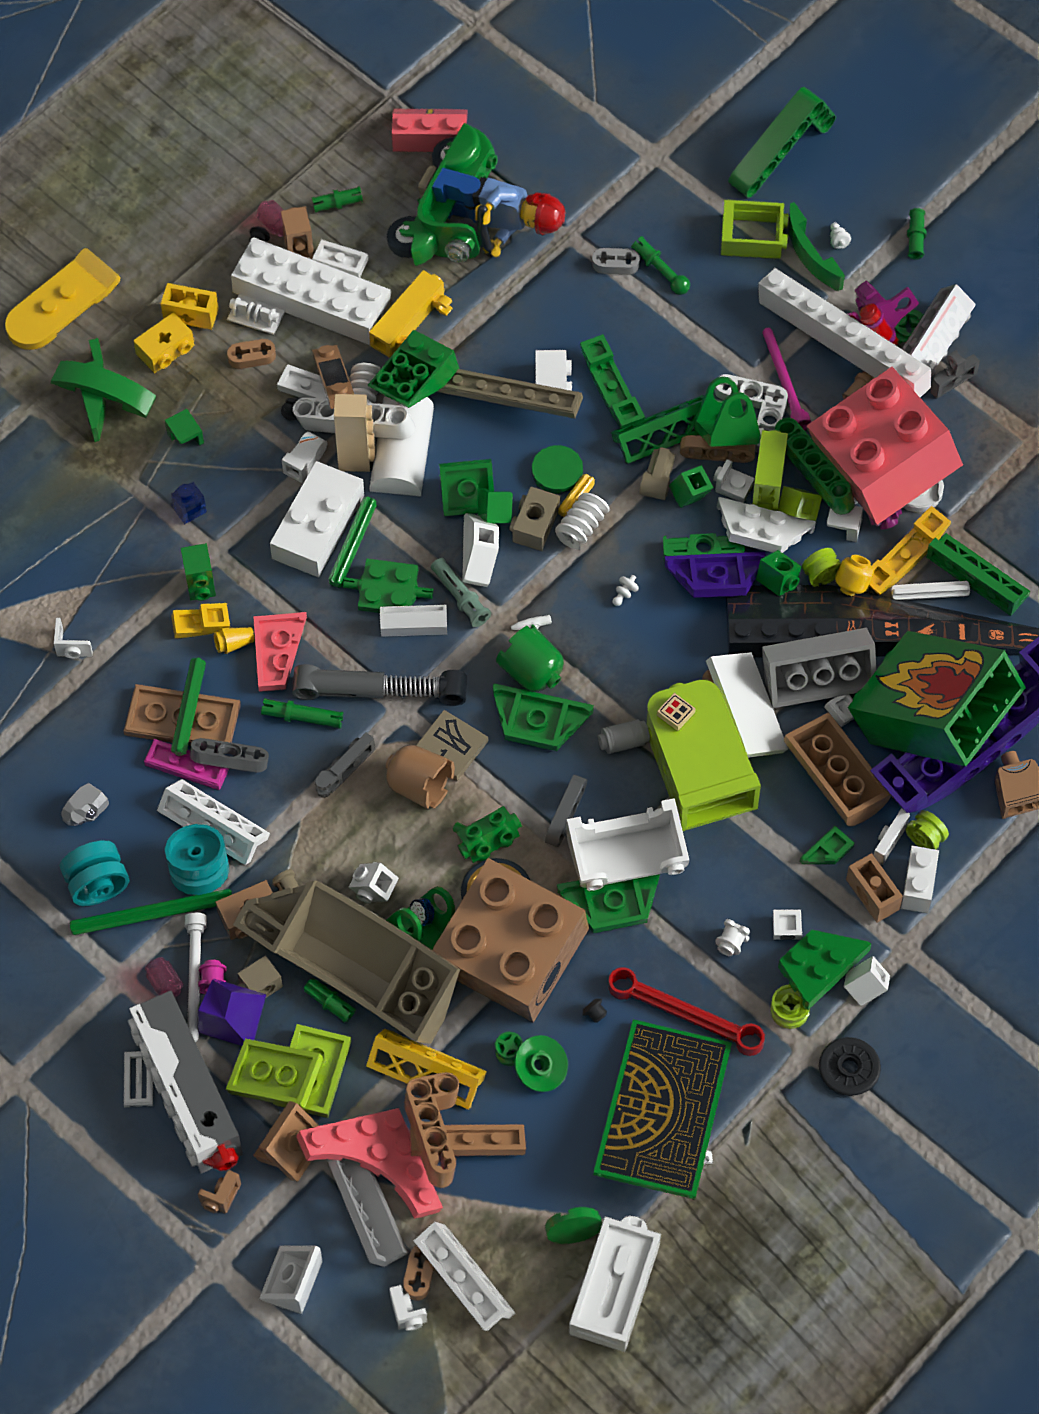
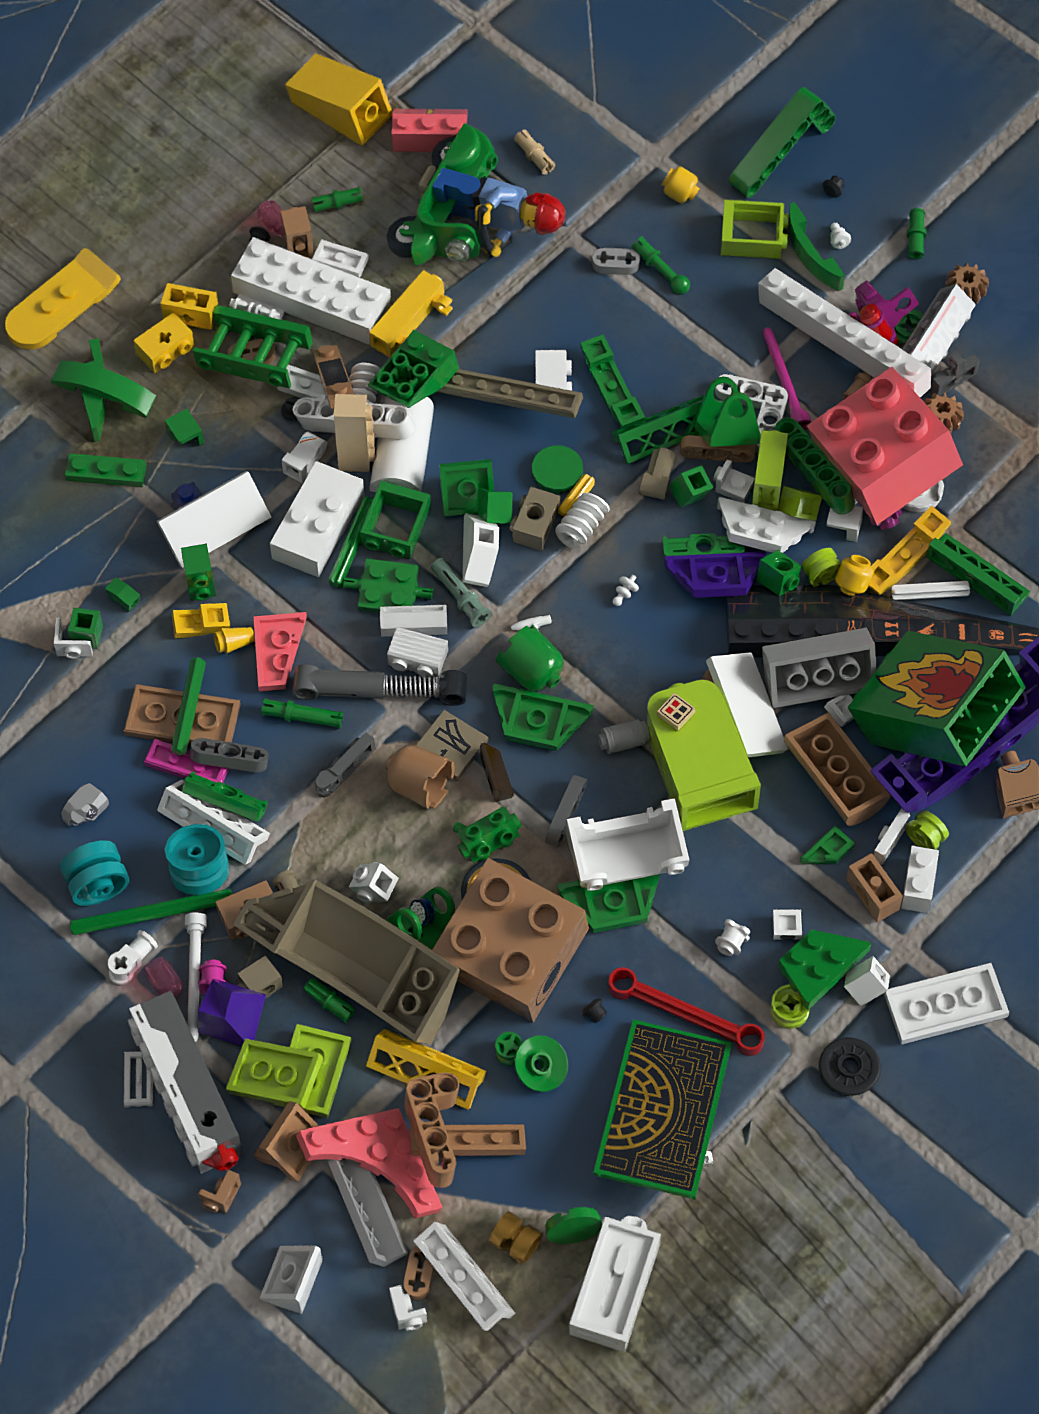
none -> green plate [65,453,147,487]
none -> green brick [68,607,103,649]
none -> green piece [105,577,140,612]
none -> white connector [108,930,158,985]
none -> white tile [156,471,271,568]
none -> green piece [182,772,268,821]
none -> green fence [192,305,313,389]
none -> yellow slope [285,53,393,146]
none -> green window [360,481,431,559]
none -> white brick [387,627,448,678]
none -> dark brown slope [480,743,514,802]
none -> pearl gold wheel [489,1211,543,1264]
none -> tan pin [514,130,555,175]
none -> yellow head [661,167,700,204]
none -> black piece [823,175,844,197]
none -> white plate [884,963,1009,1045]
none -> medium nougat gear [924,392,964,434]
none -> medium nougat gear [945,262,989,304]

